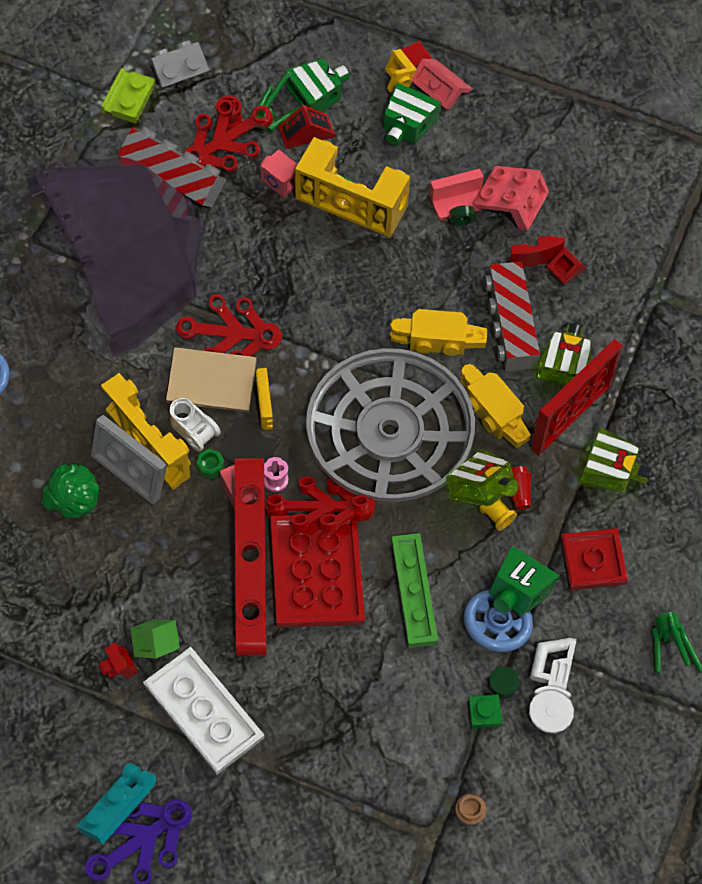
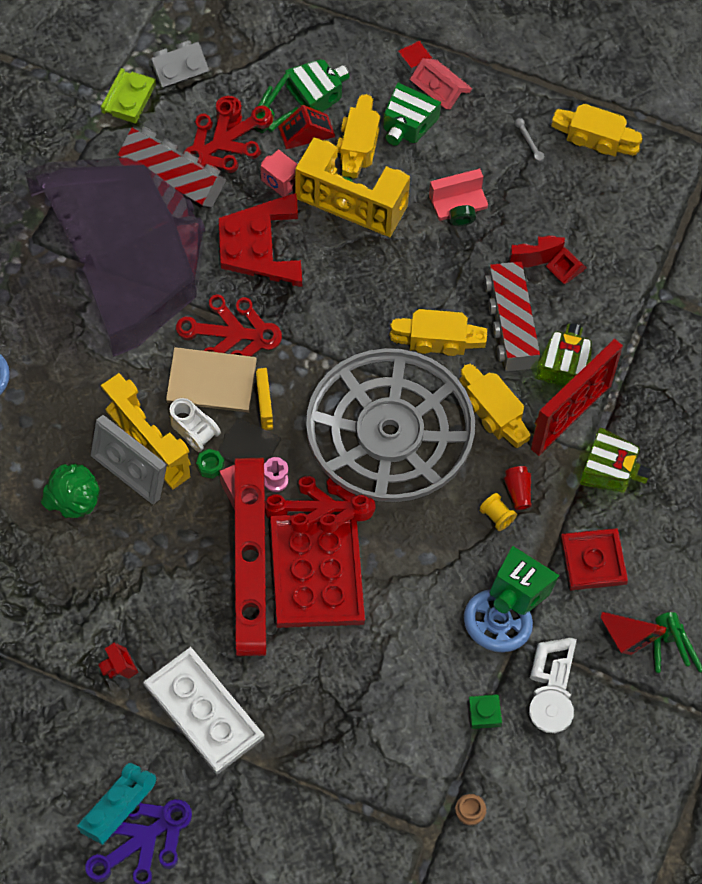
bright green panel [130,619,180,658] -> none
yellow bracket [385,49,417,93] -> none
bright green plate [391,533,438,648] -> none
clear neon green torso [446,449,518,506] -> none
coral bracket [474,166,549,231] -> none
dark green tile [489,666,520,698] -> none
none -> red wing [219,194,302,287]
none -> yellow hinge [337,94,380,178]
none -> light grey hinge [515,118,544,163]
none -> yellow hinge [551,104,643,157]
none -> red slope [601,612,666,655]

